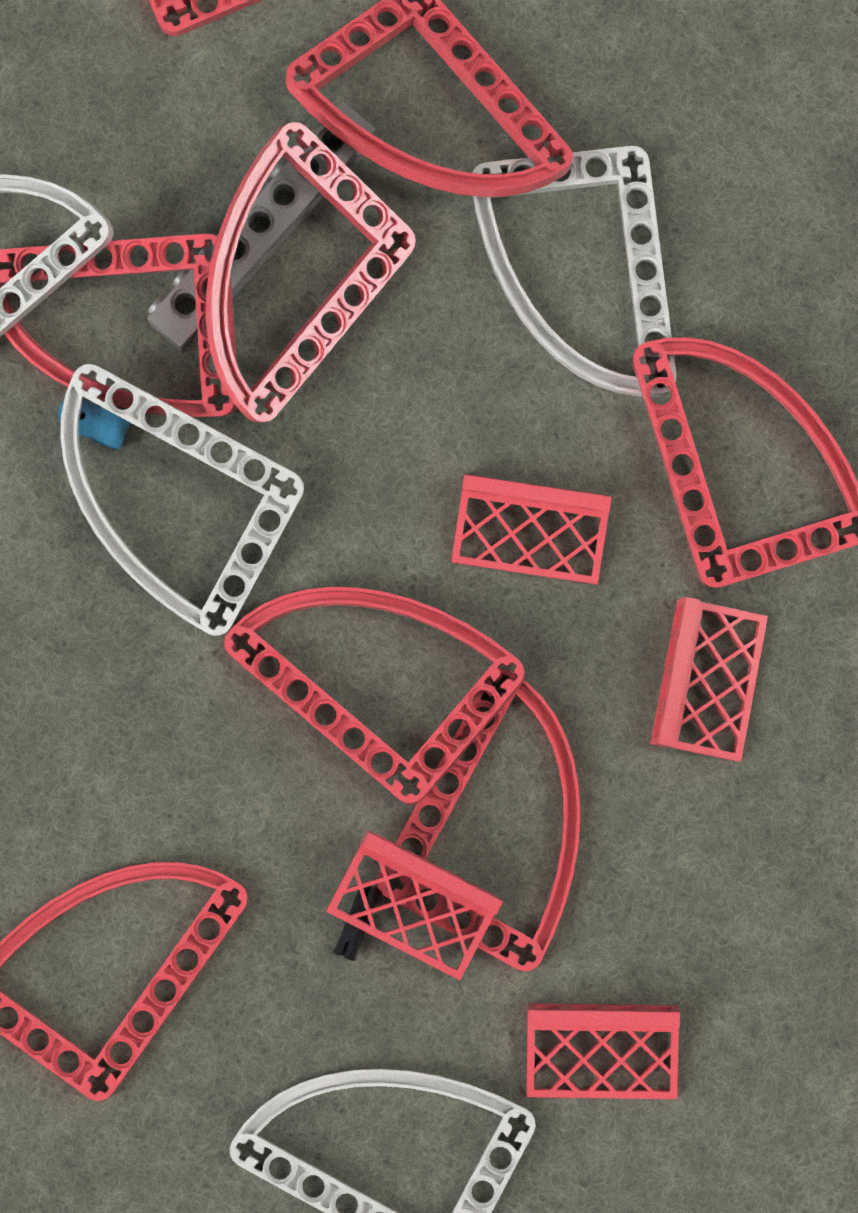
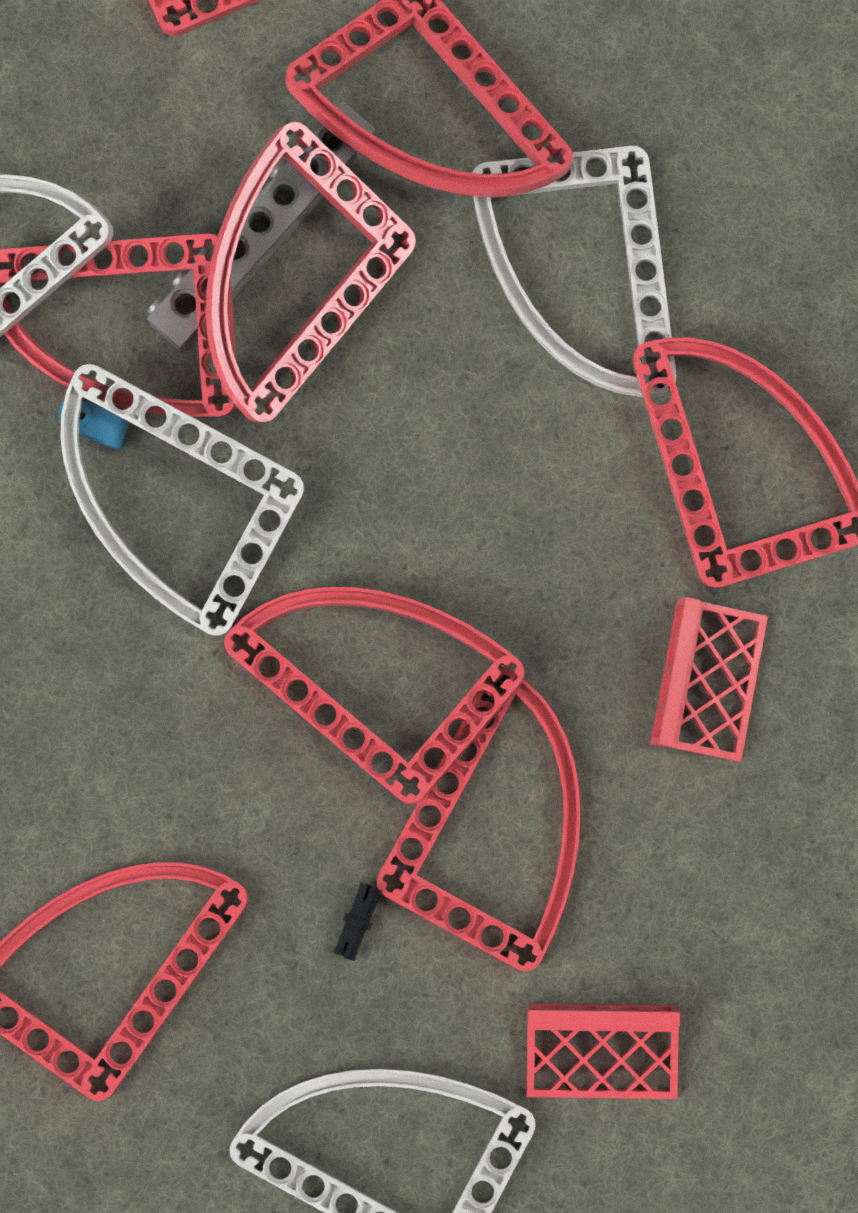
coral fence [326,829,503,980] -> none
coral fence [451,474,612,585] -> none

